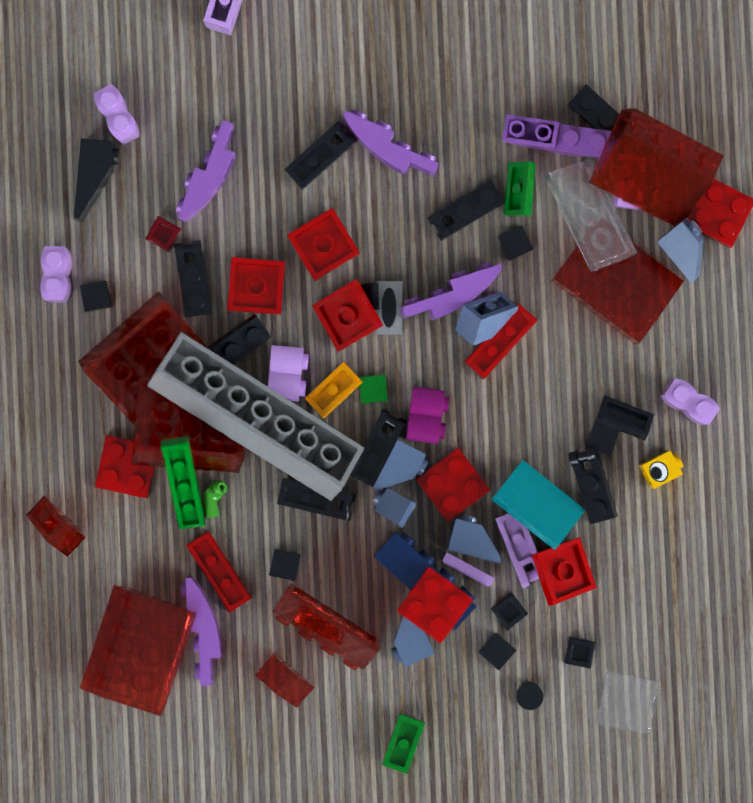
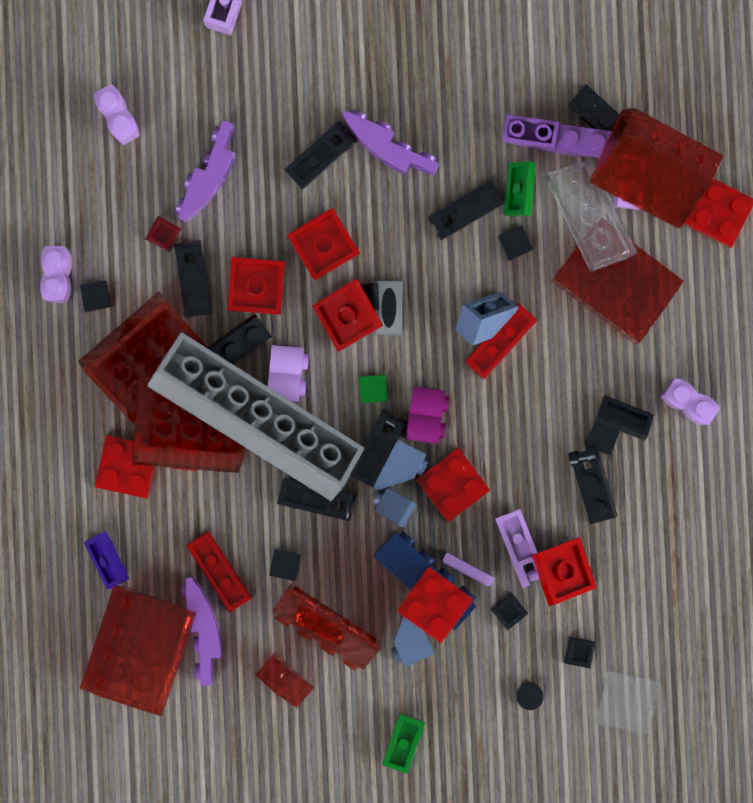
clear red slope [26,496,86,557] -> none
black slope [74,138,120,222] -> none
green tile [161,436,206,530] -> none
bright green arm [202,480,227,518] -> none
light orange plate [305,362,363,419] -> none
medium lavender slope [399,261,502,321] -> none
sand blue slope [447,514,501,563] -> none
black tile [478,632,517,670] -> none
teal tile [491,460,585,550] -> none
yellow brick [638,450,683,489] -> none
sand blue slope [658,218,704,283] -> none
none -> dark purple plate [83,531,130,590]

